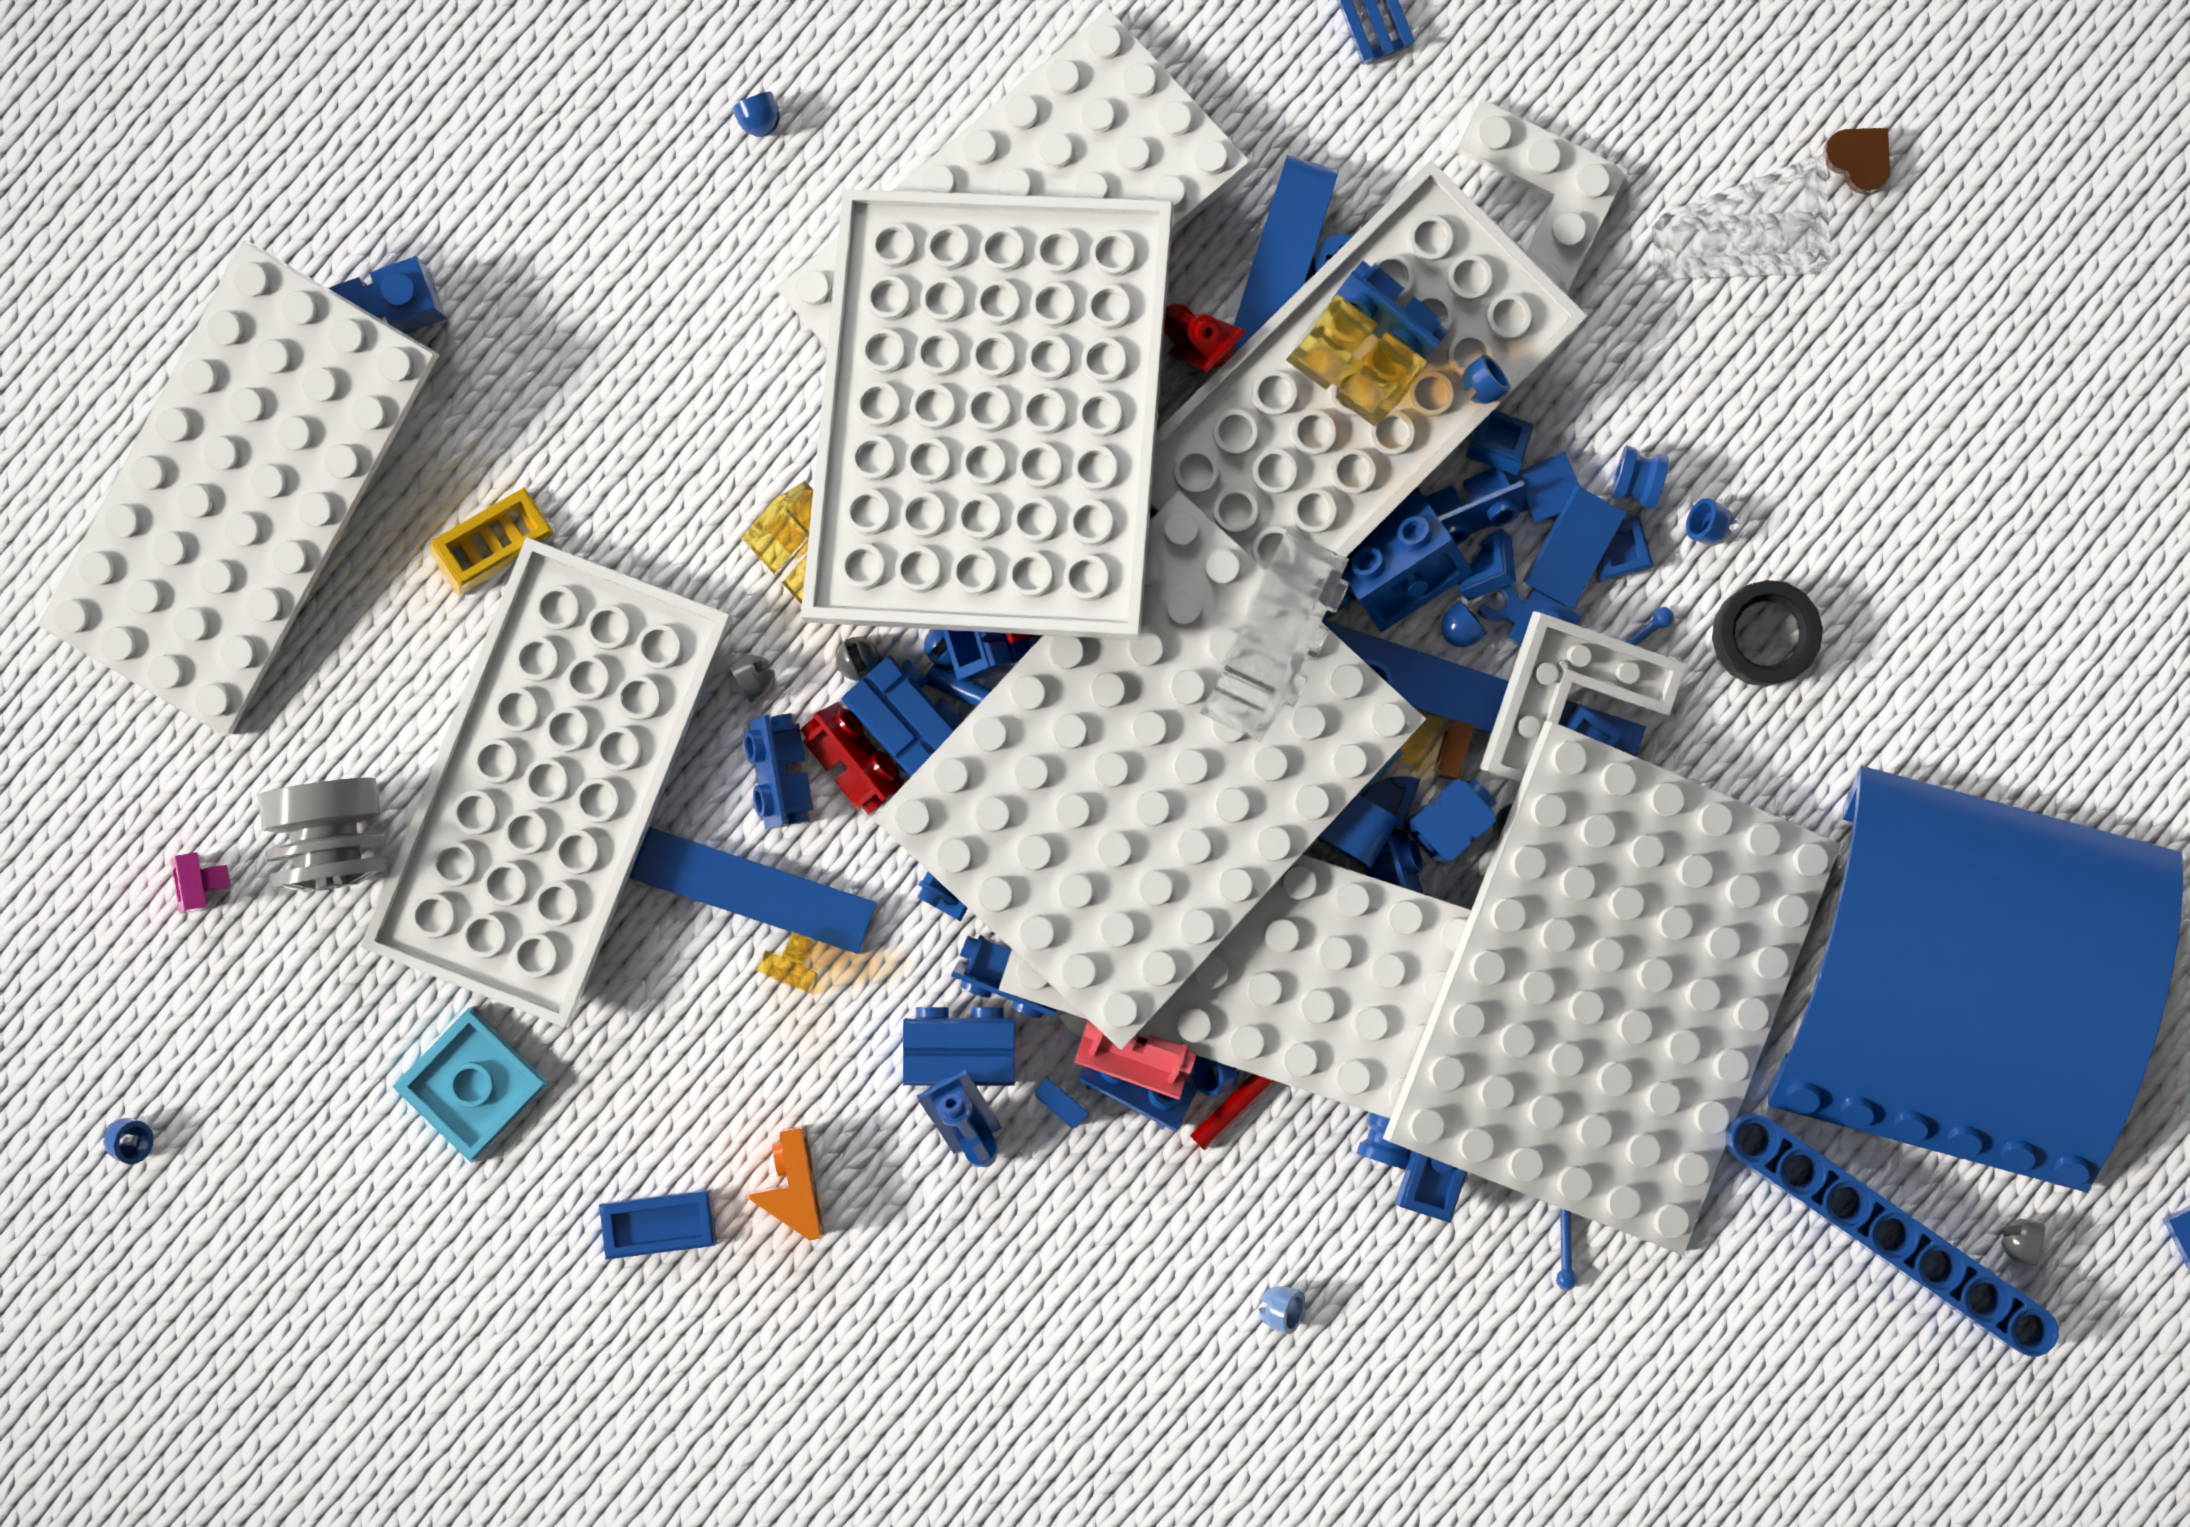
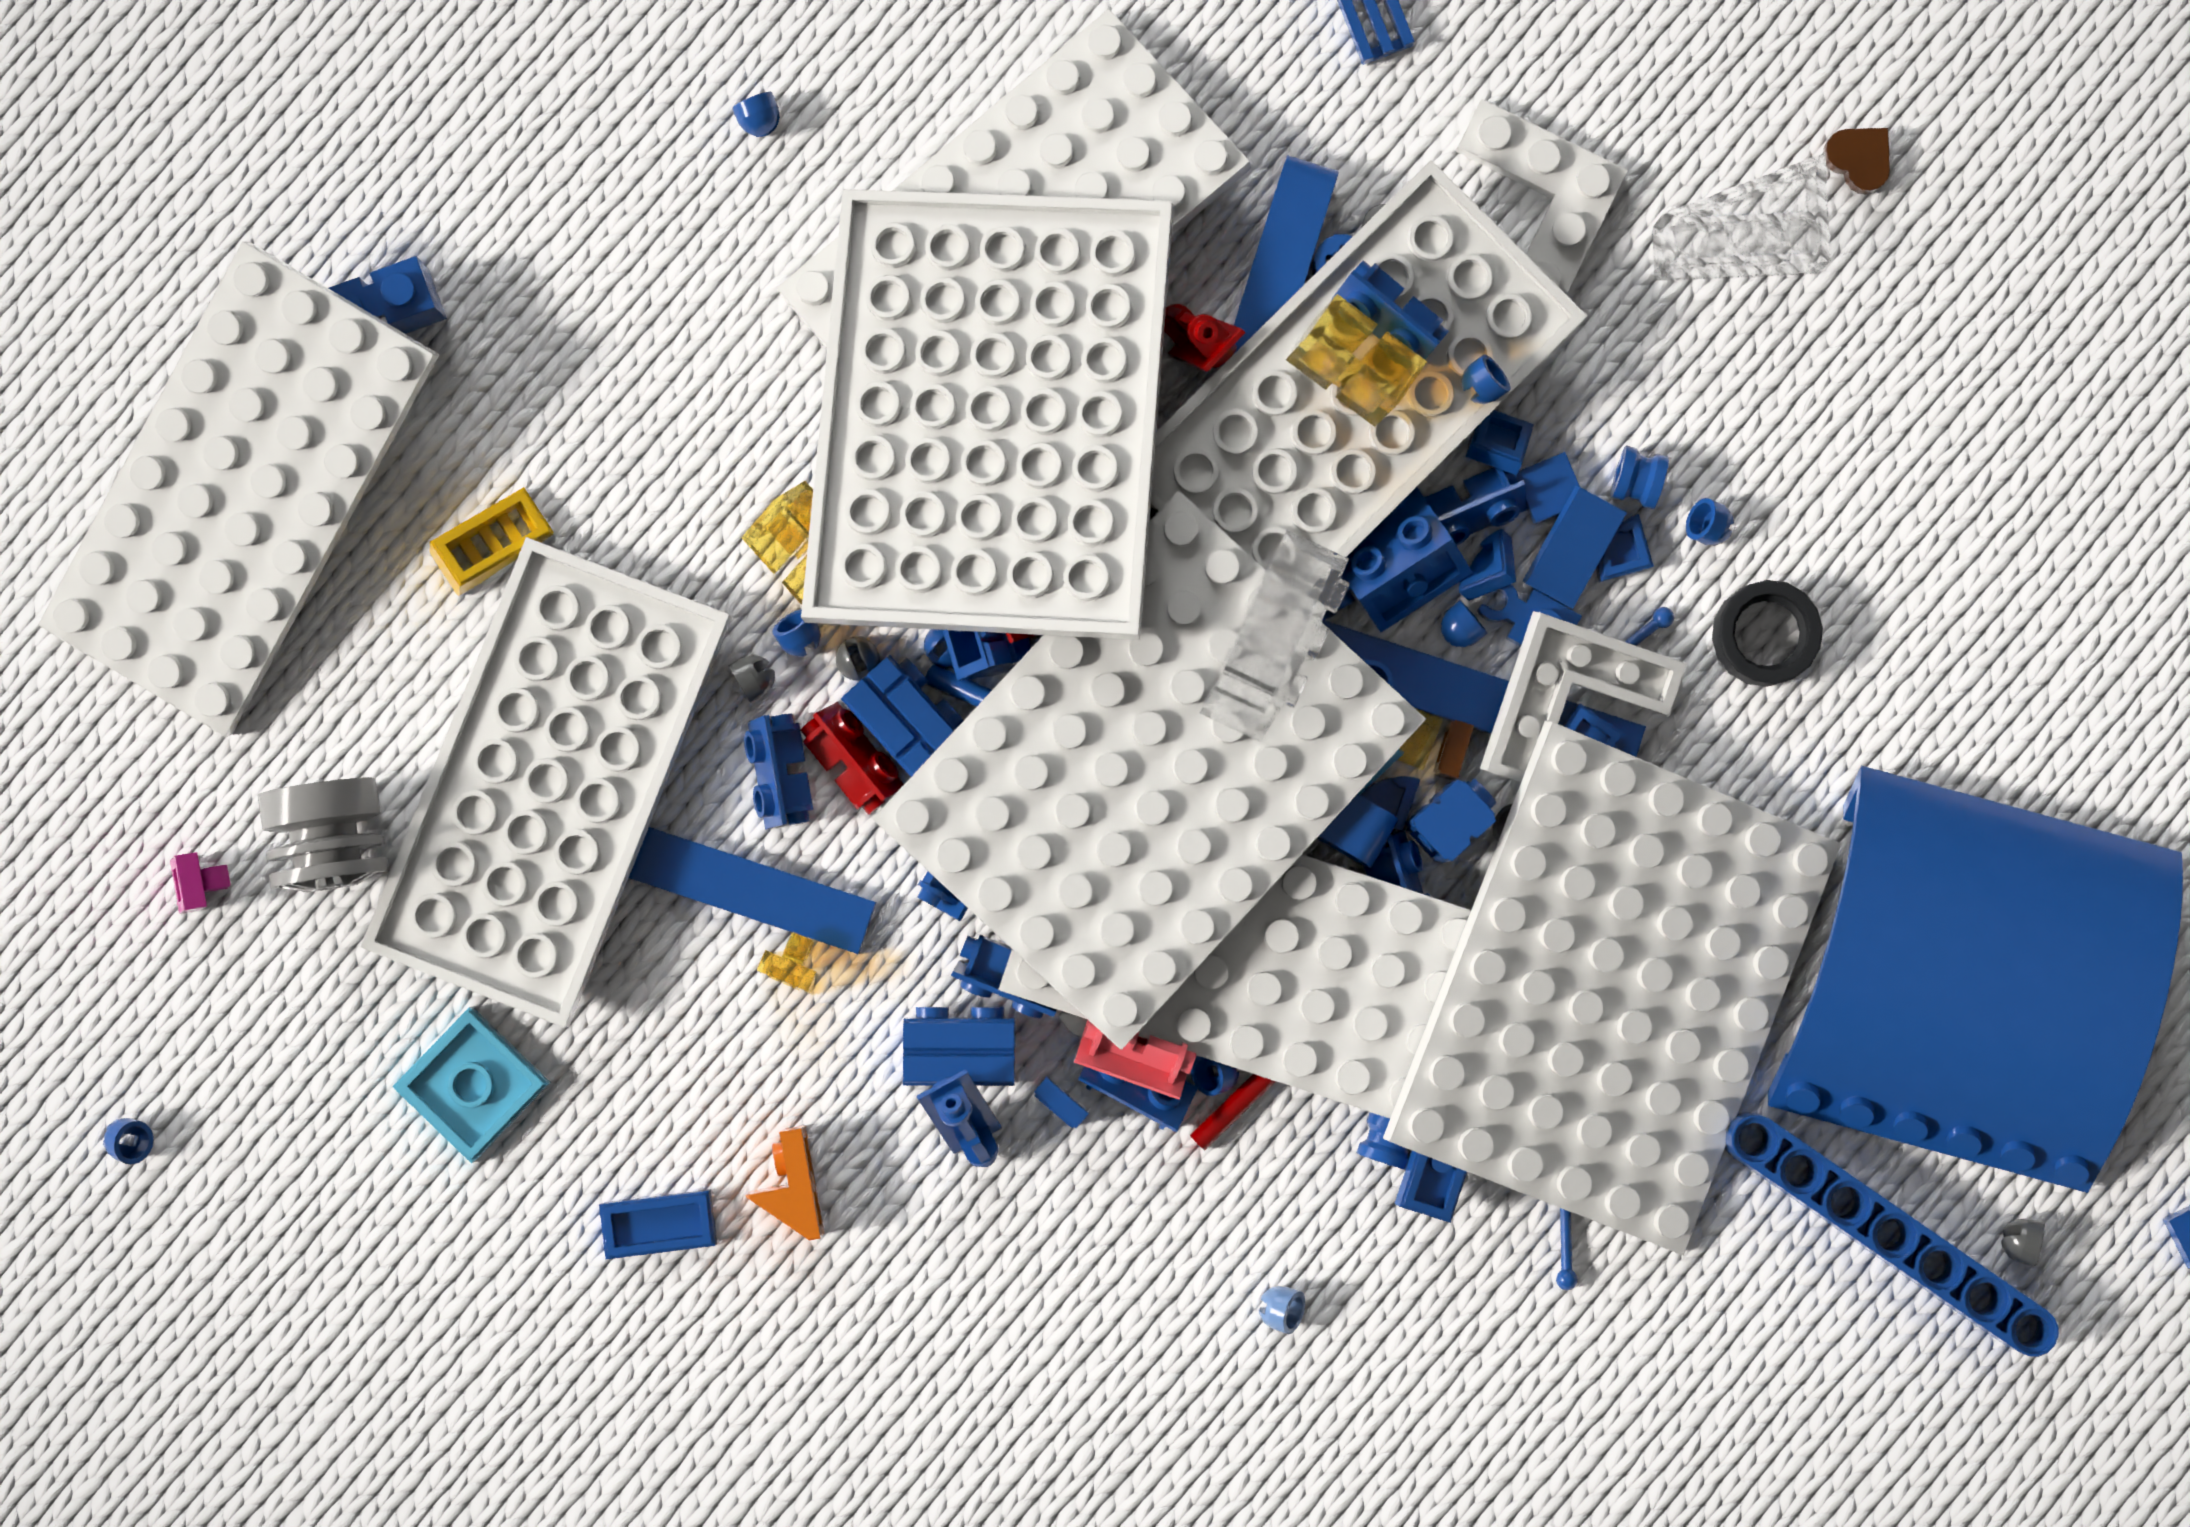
none -> blue hinge [772,609,821,657]

